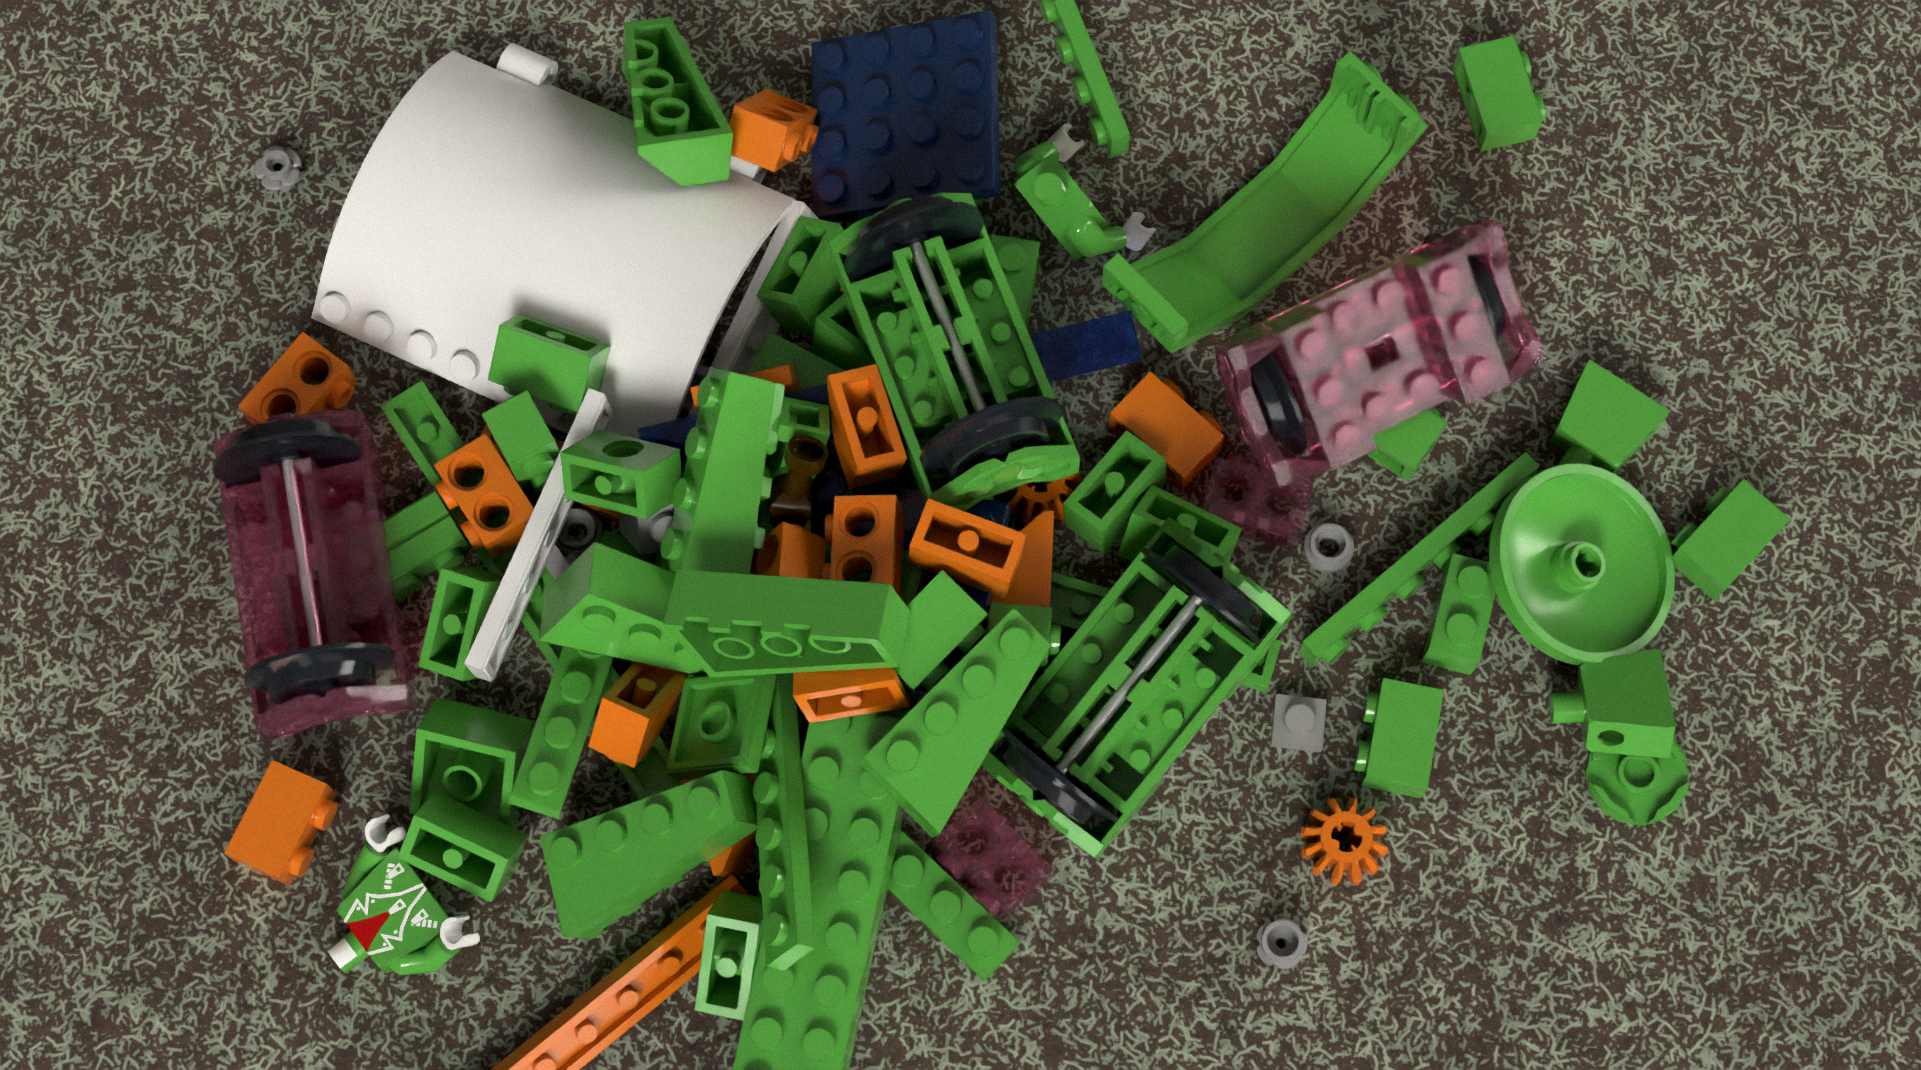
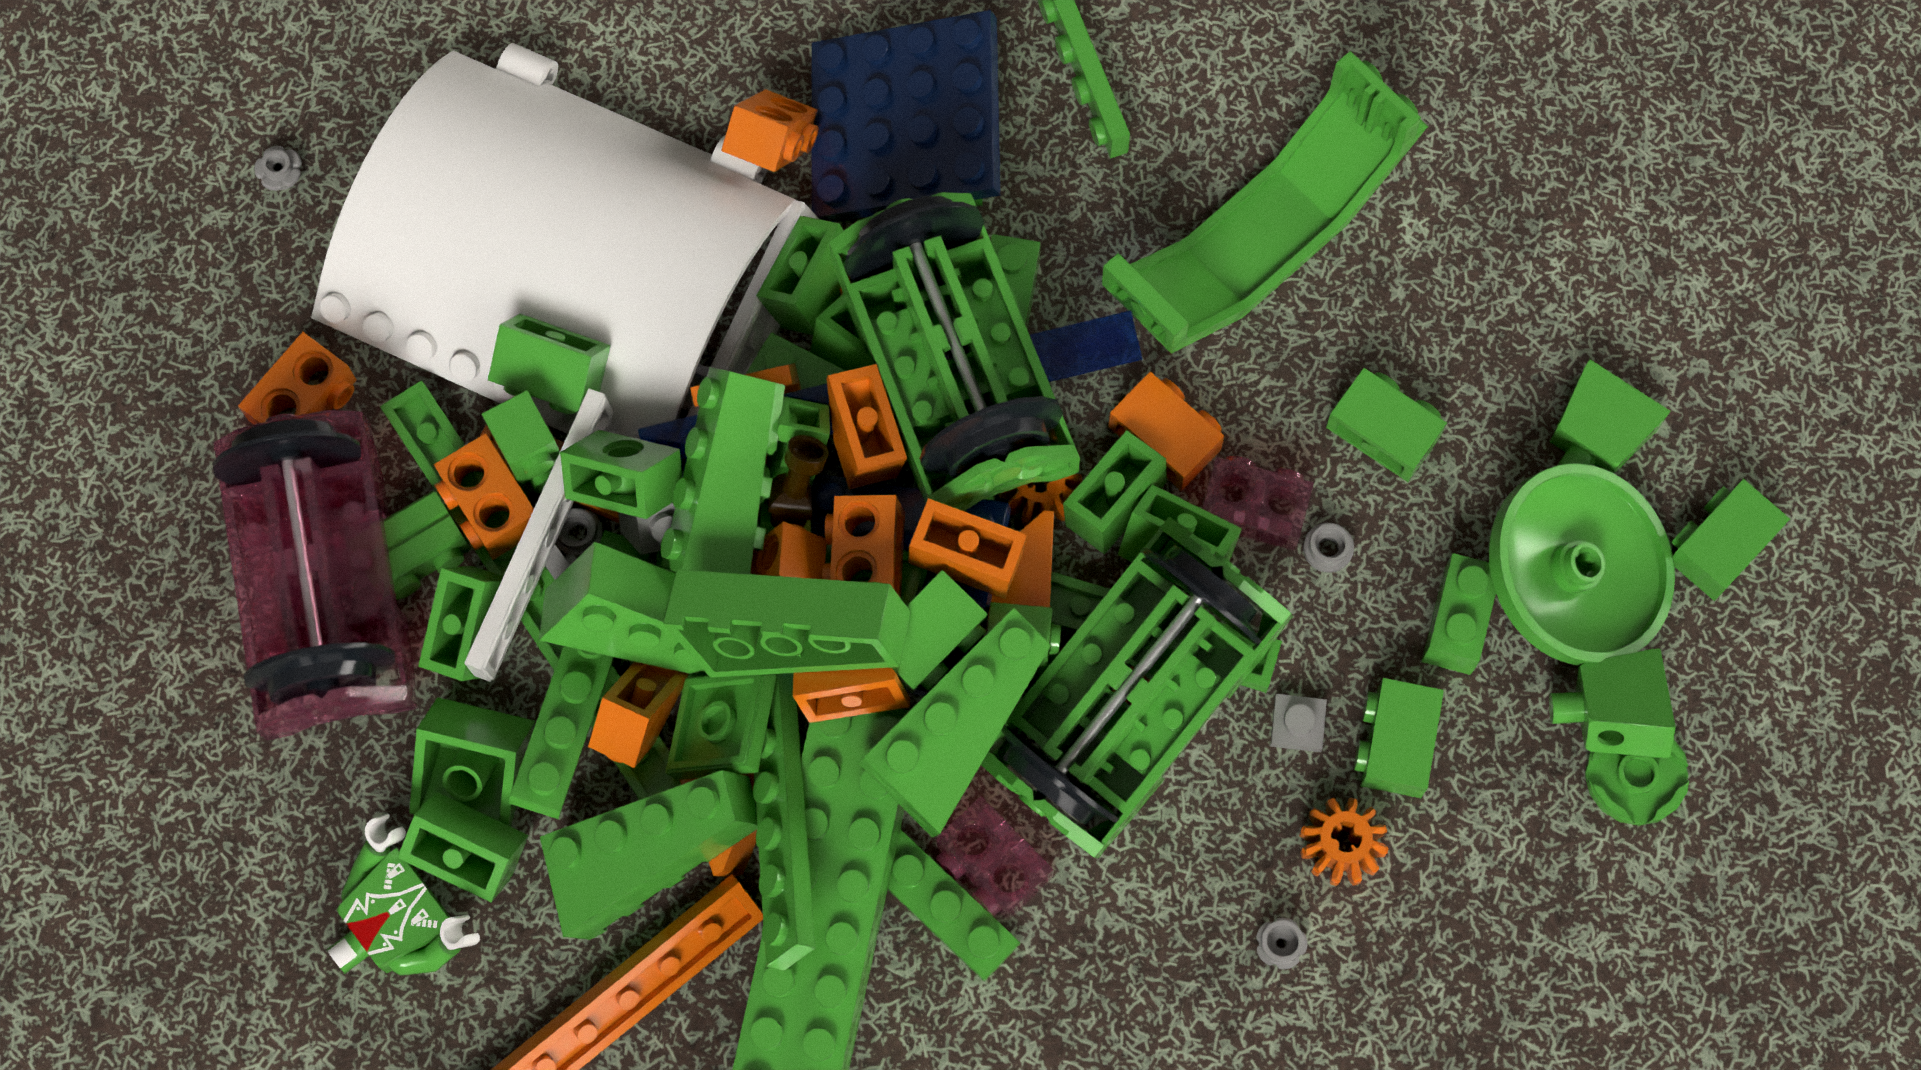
orange brick [224,760,338,886] -> none
bright green wedge [621,17,733,186] -> none
bright green brick [694,890,763,1021] -> none
bright green torso [1014,123,1156,261] -> none
clear pink piece [1214,217,1547,487] -> none
bright green plate [1299,452,1540,668] -> none
bright green brick [1452,35,1546,152] -> none

